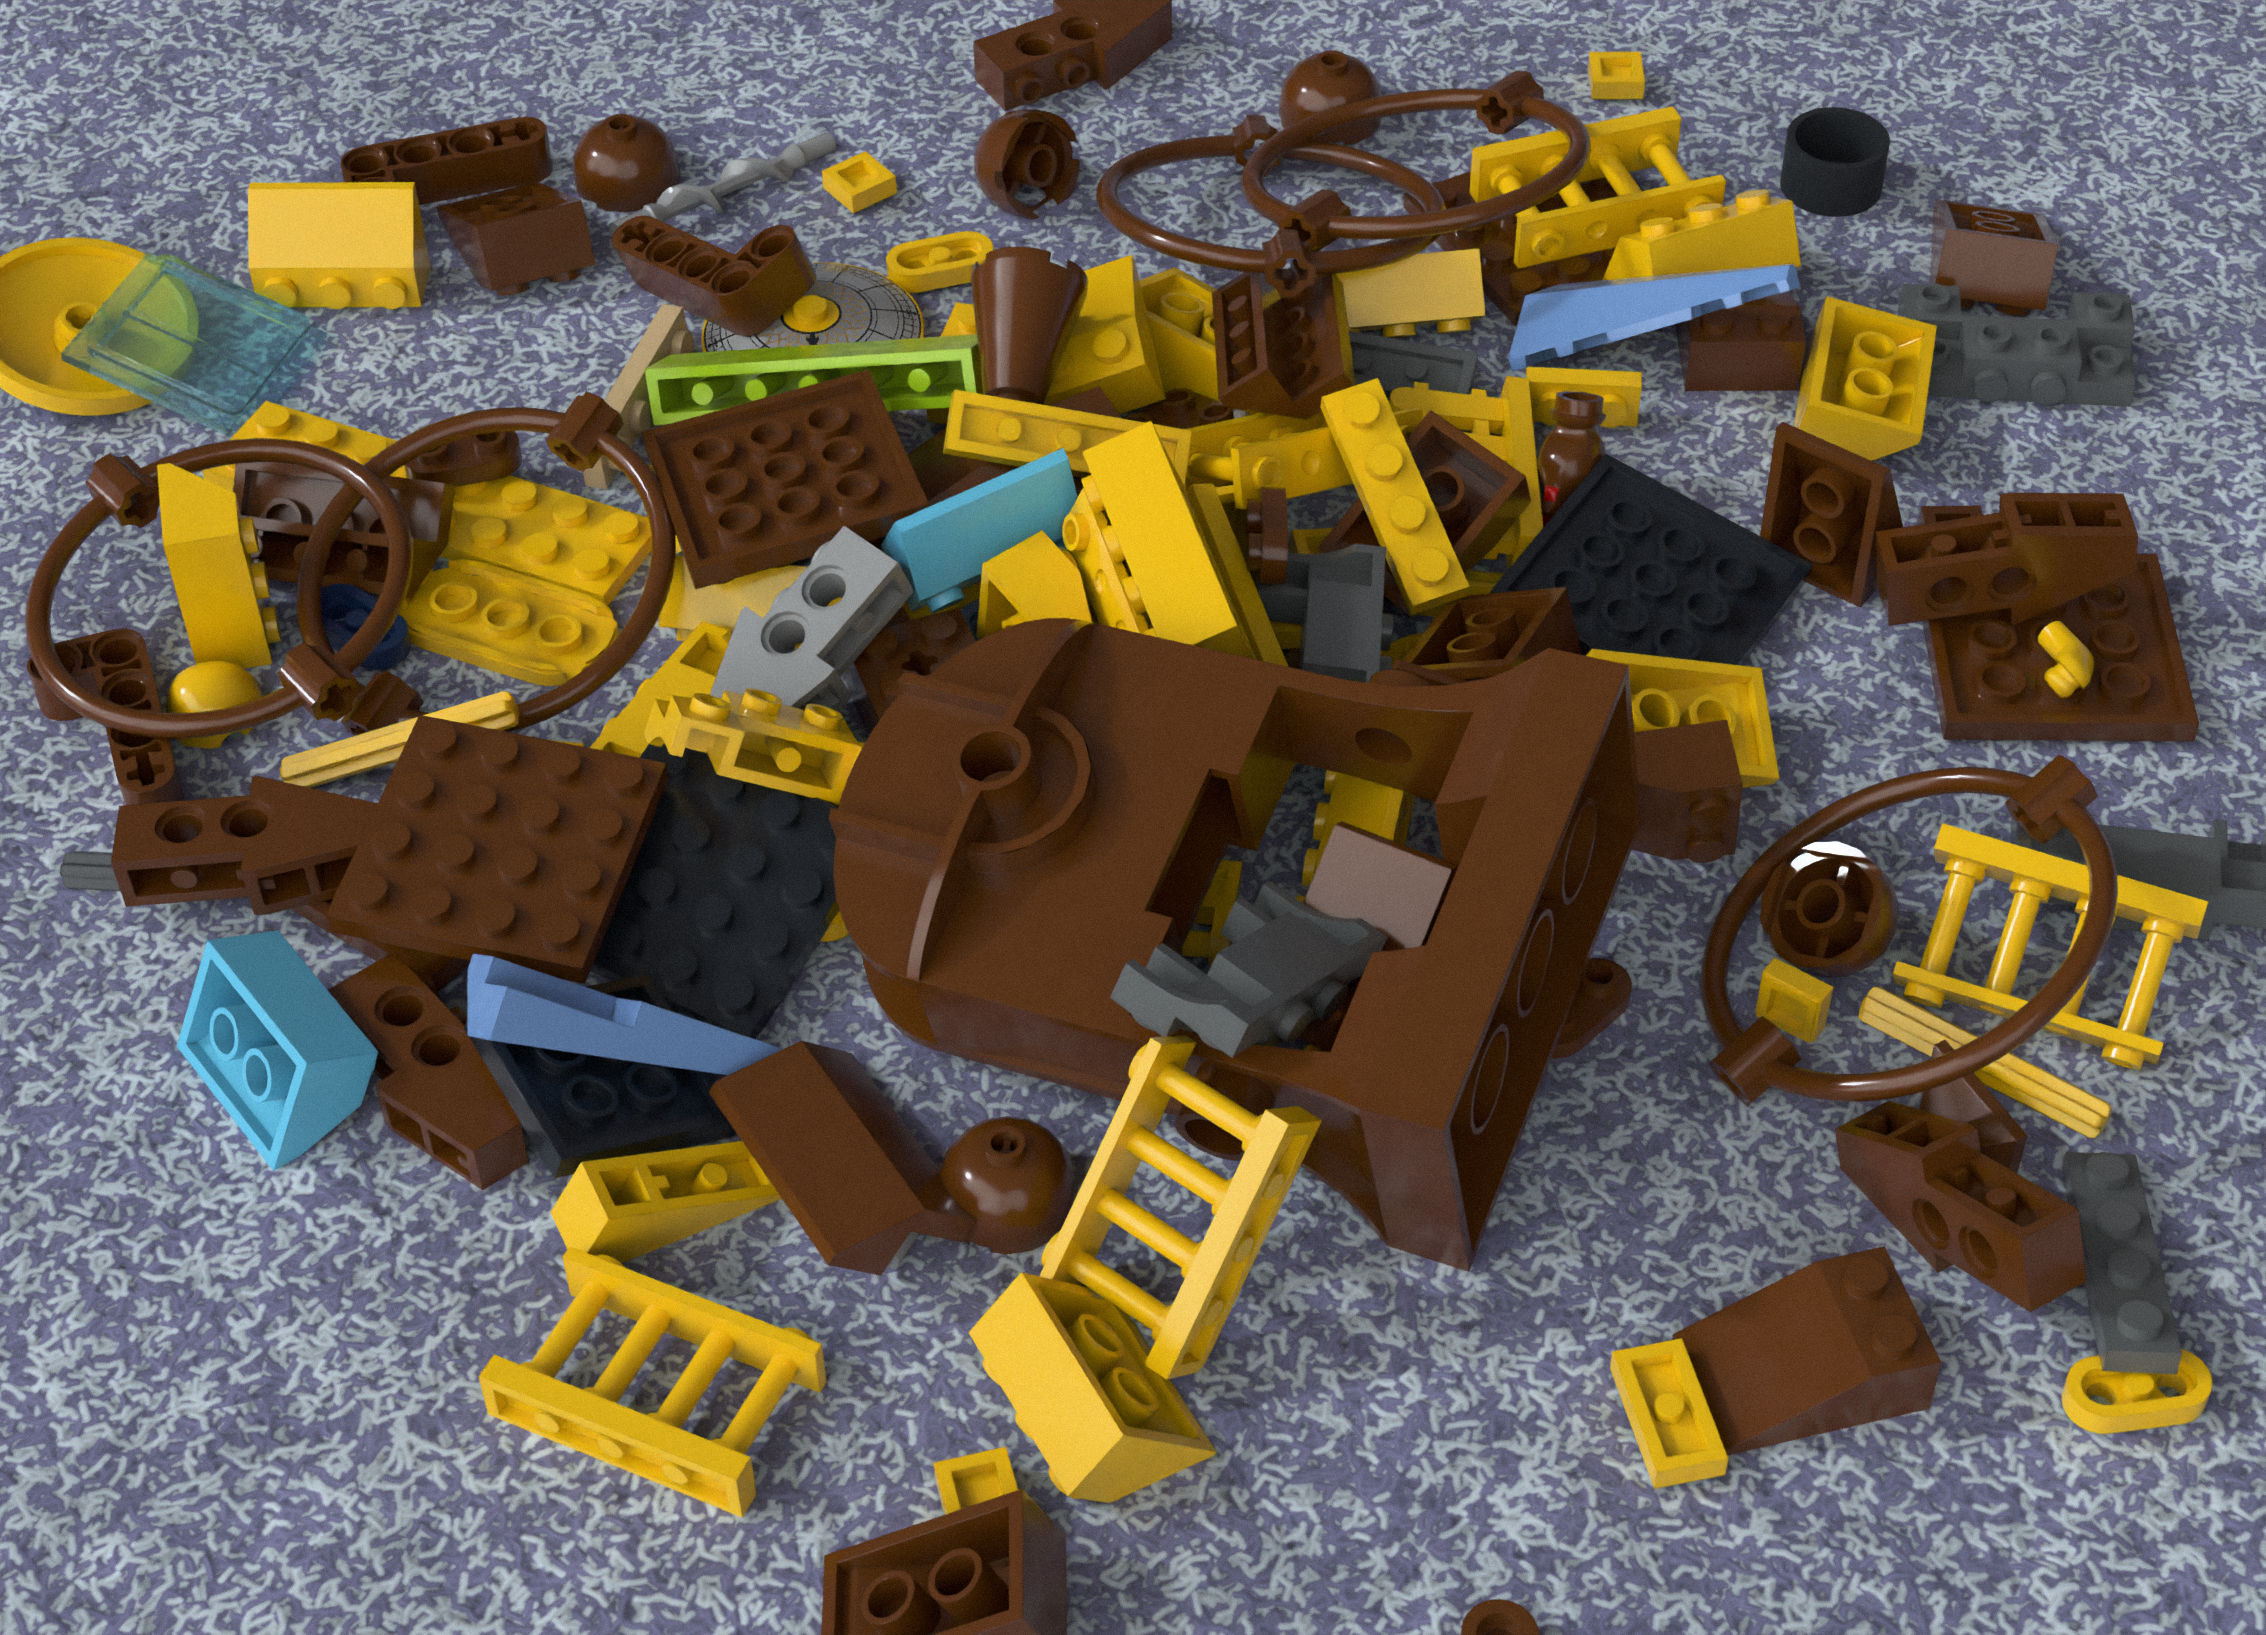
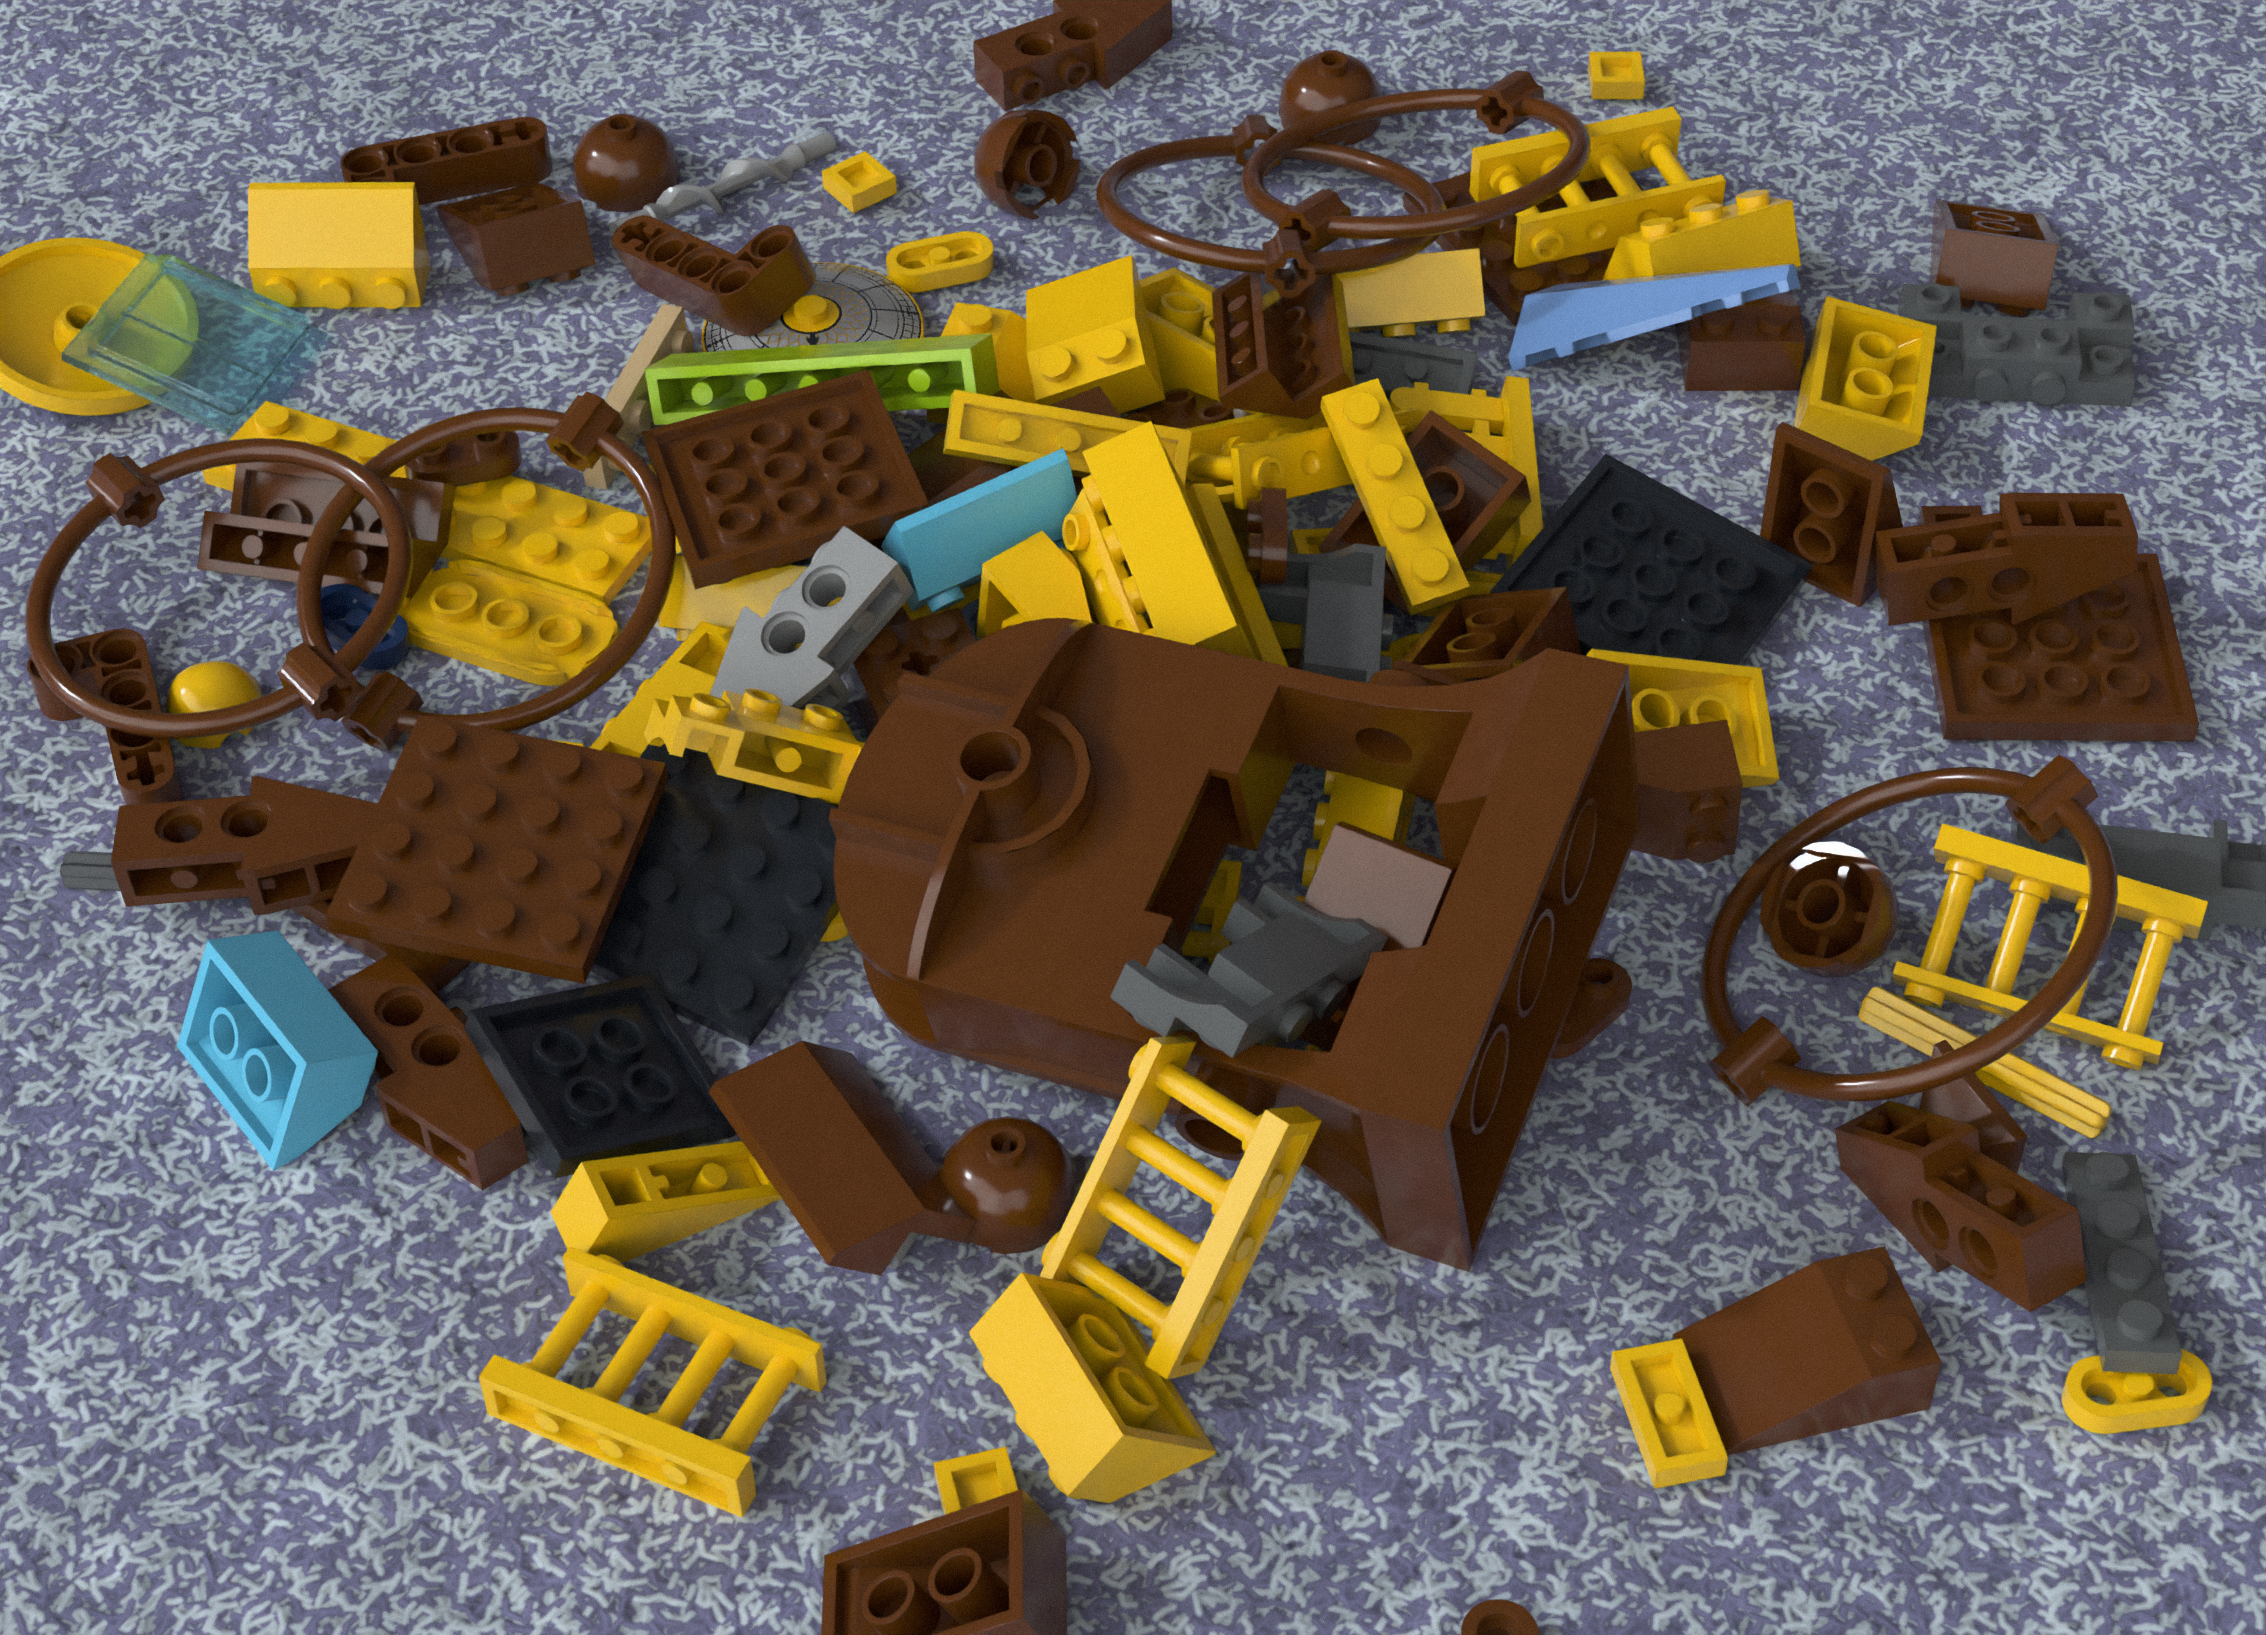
yellow slope [157,463,282,669] -> none
yellow axle [279,691,519,788] -> none
medium blue wedge [467,954,783,1075] -> none
reddish brown cone [971,247,1088,405] -> none
yellow plate [1526,367,1642,428] -> none
reddish brown animal [1537,391,1606,527] -> none
yellow tile [1755,957,1834,1043] -> none
black piece [1780,107,1890,217] -> none
yellow arm [2038,621,2094,698] -> none

